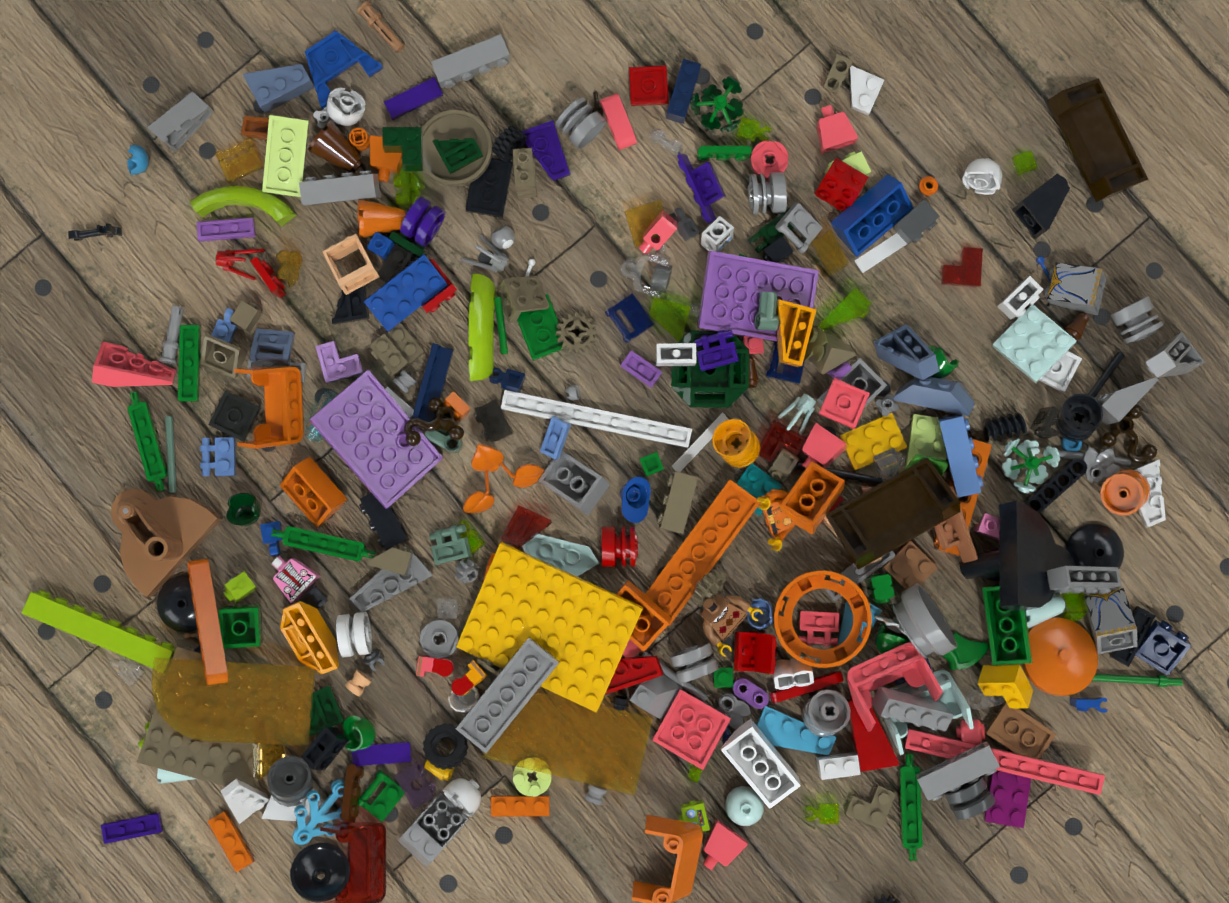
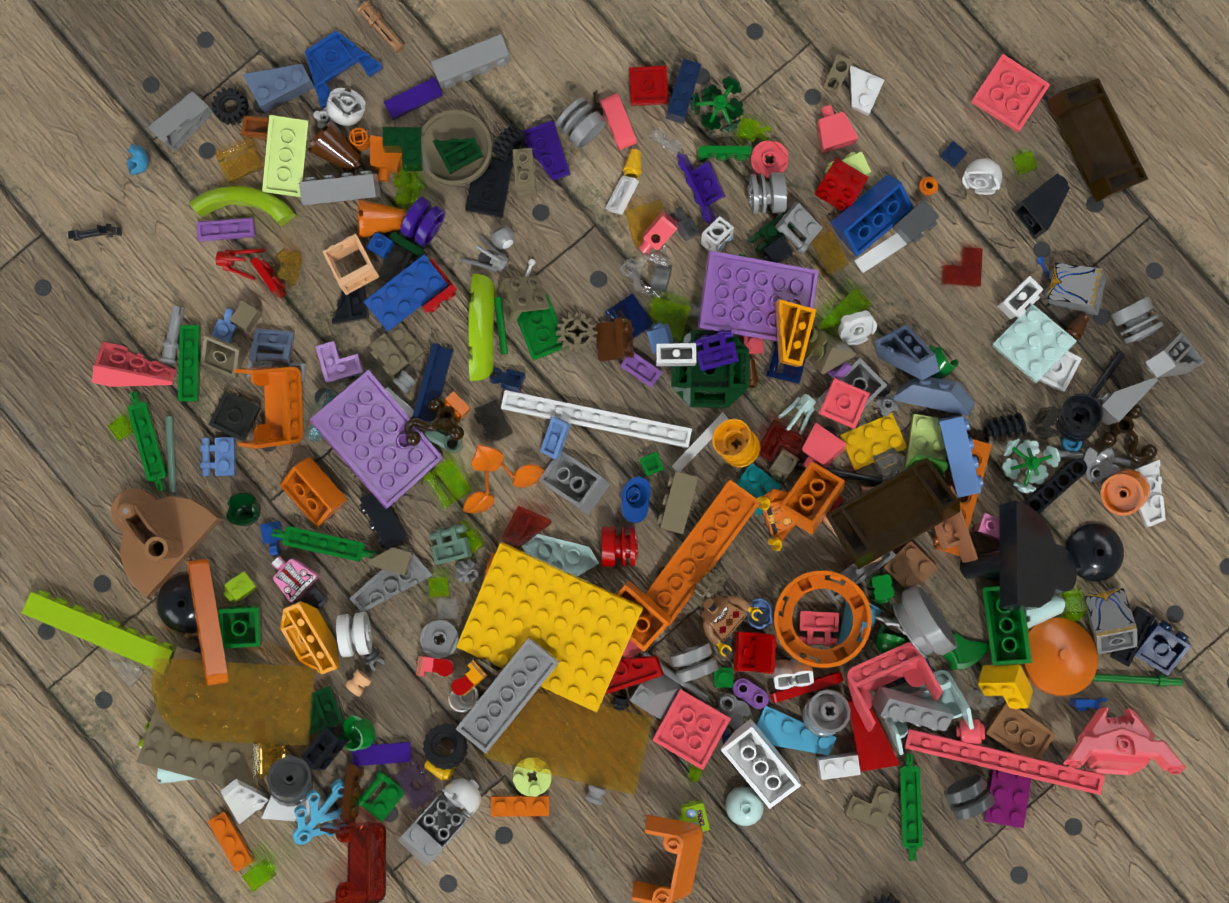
dark purple tile [101,812,163,844] -> none
black dish [290,843,350,902] -> none
light grey hinge [565,384,580,400] -> none
coral torso [703,819,748,870] -> none
sand green piece [755,292,779,331] -> none
clear neon green plate [805,803,839,824] -> none
light grey brick [916,741,1000,801] -> none
light grey brick [1047,566,1122,594] -> none
none -> clear neon green plate [108,415,134,442]
none -> black tyre [211,88,249,125]
none -> clear neon green brick [242,858,276,892]
none -> clear neon green plate [423,458,472,509]
none -> clear neon green plate [428,577,450,598]
none -> reddish brown bracket [596,318,634,361]
none -> white plate [605,175,639,215]
none -> yellow cone [623,149,642,179]
none -> medium blue brick [647,322,674,354]
none -> white plate [838,310,877,345]
none -> dark blue plate [939,141,967,169]
none -> coral plate [971,54,1050,133]
none -> coral helmet [1063,707,1187,775]

